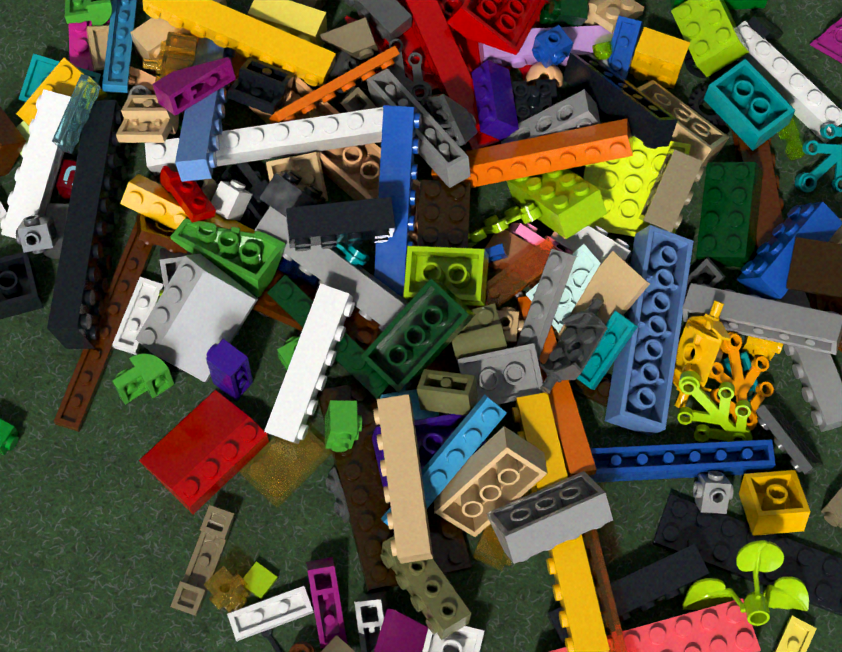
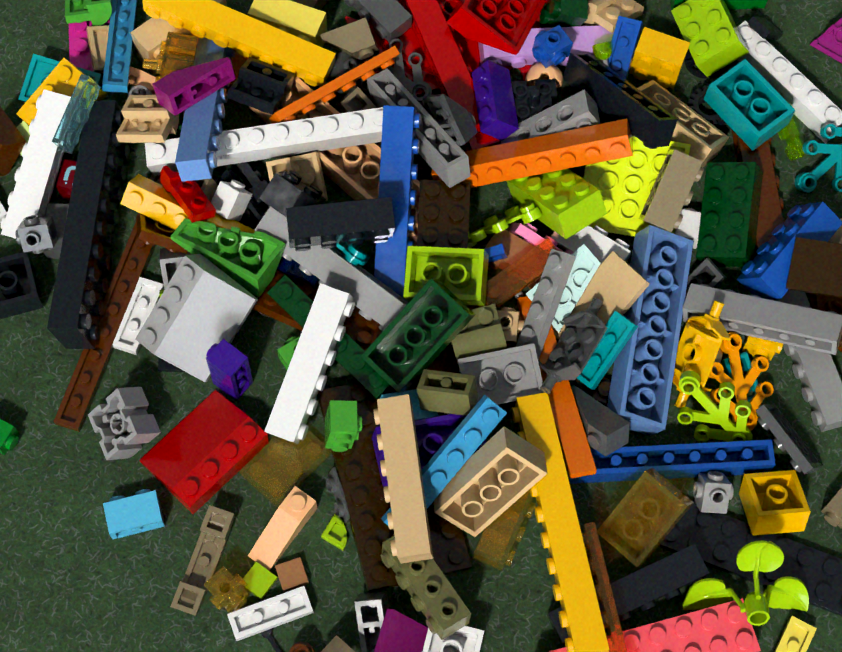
bright green brick [113,354,174,405] -> none
magenta slope [306,557,347,649] -> none
light grey slope [486,471,613,564] -> none
none -> light grey brick [88,387,161,460]
none -> medium azure brick [103,489,165,539]
none -> light nougat slope [248,486,317,571]
none -> medium nougat tile [275,557,309,592]
none -> lime tile [321,514,347,551]
none -> dark grey slope [571,385,630,456]
none -> clear yellow brick [596,468,694,567]
none -> white brick [674,208,701,249]

